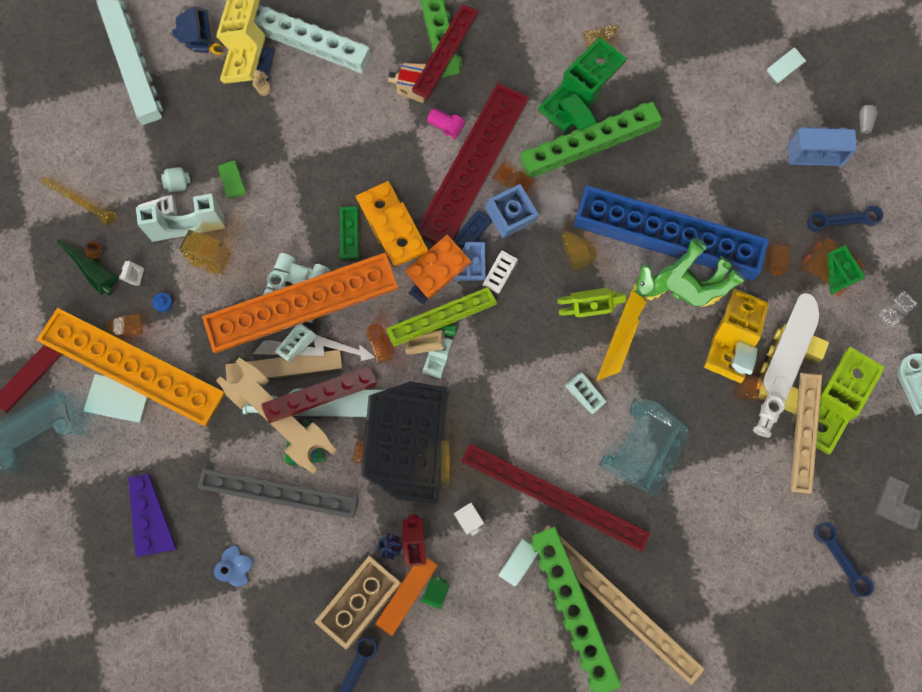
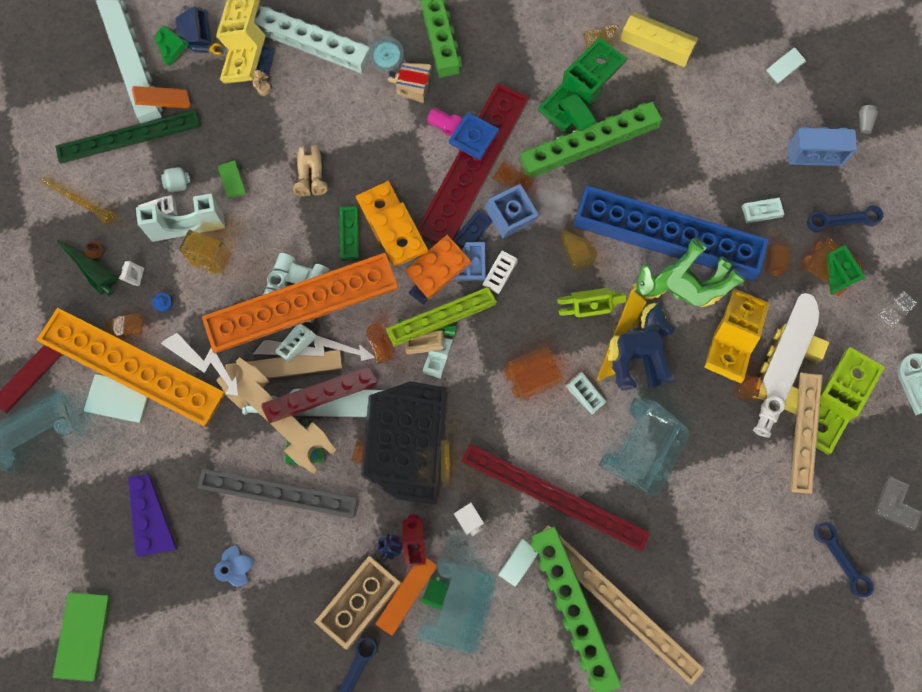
dark red plate [412,4,478,100] -> none
light aqua slope [732,341,757,375] -> none
none -> bright green tile [53,592,110,681]
none -> dark green tile [55,109,201,164]
none -> orange tile [132,86,190,108]
none -> green wing [154,25,189,66]
none -> white sticker [161,333,238,396]
none -> tan piece [293,145,327,196]
none -> clear light blue piece [369,37,405,76]
none -> clear light blue windscreen [416,557,496,655]
none -> blue plate [449,112,499,160]
none -> clear orange brick [503,345,564,402]
none -> dark blue animal [607,301,676,391]
none -> light yellow slope [620,12,699,67]
none -> light aqua plate [742,198,784,223]

